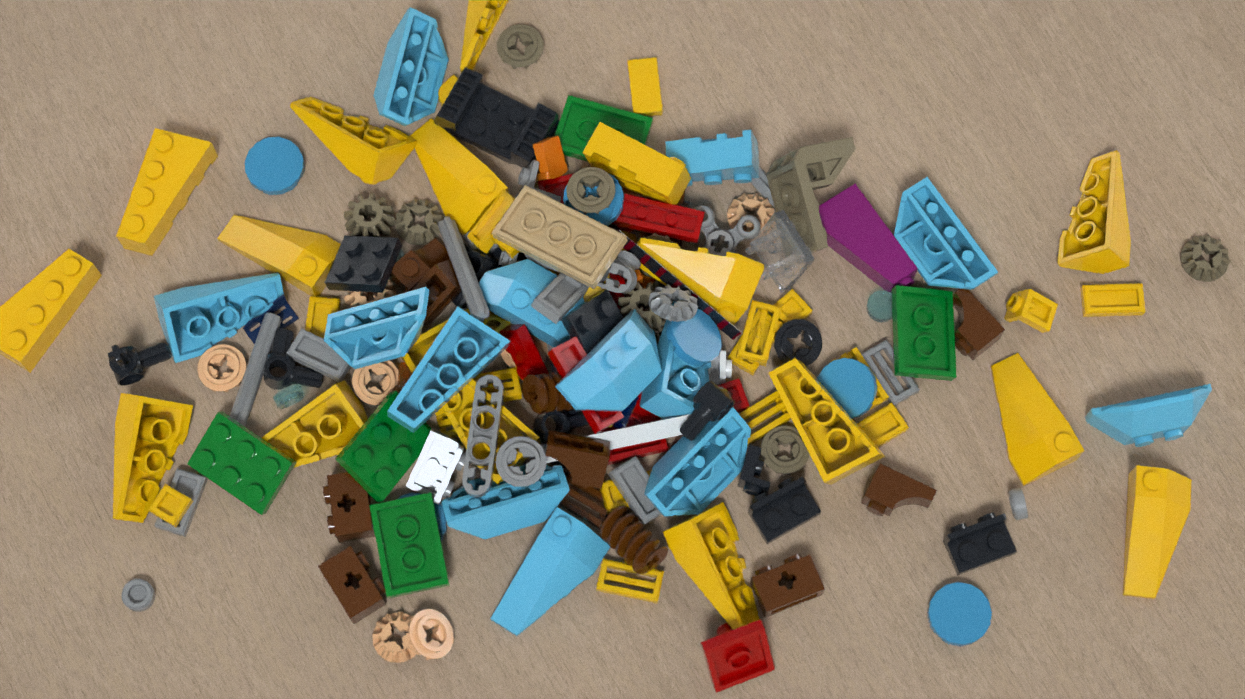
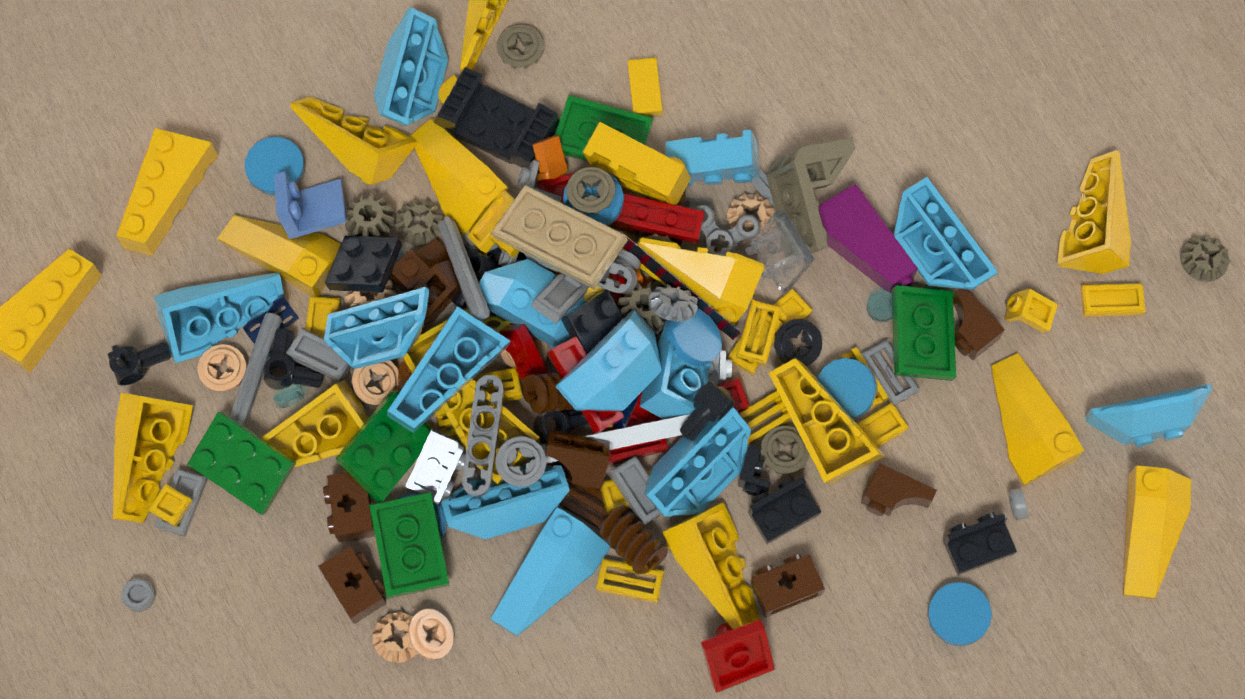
none -> medium blue bracket [274,171,347,239]

